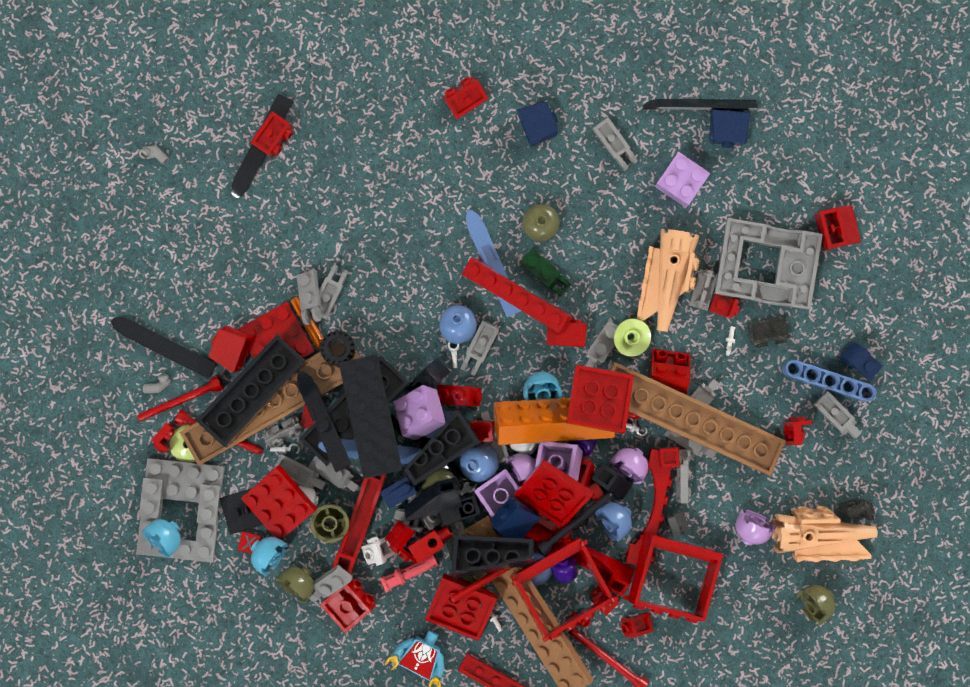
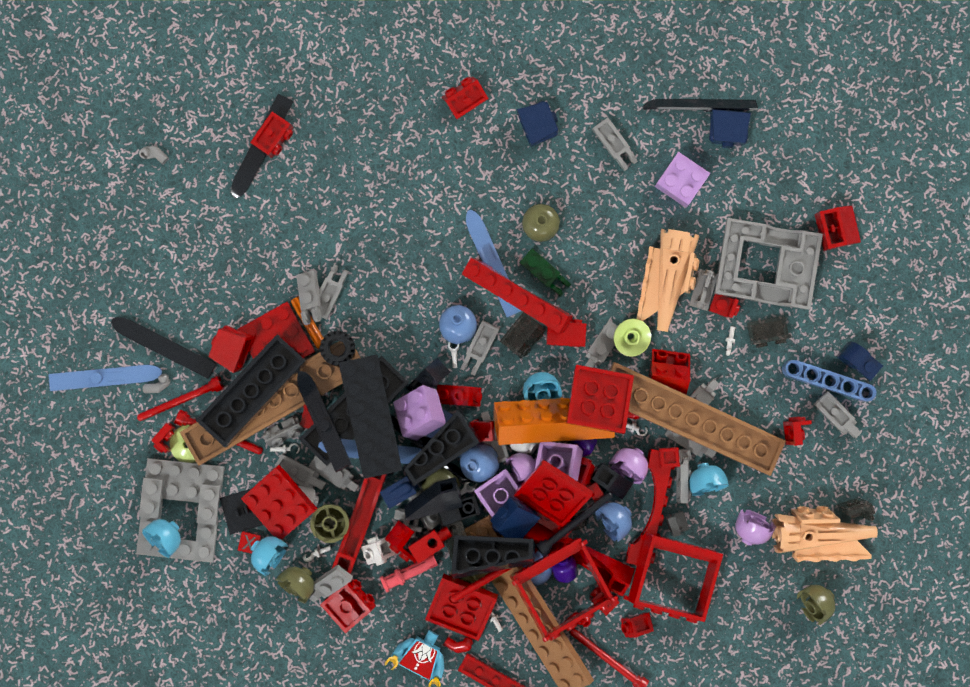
none -> medium blue piece [49,365,162,391]
none -> white hand [303,545,331,562]
none -> red arm [443,637,473,653]
none -> clear smoke bracket [500,312,545,359]
none -> medium azure cylinder [689,463,729,496]

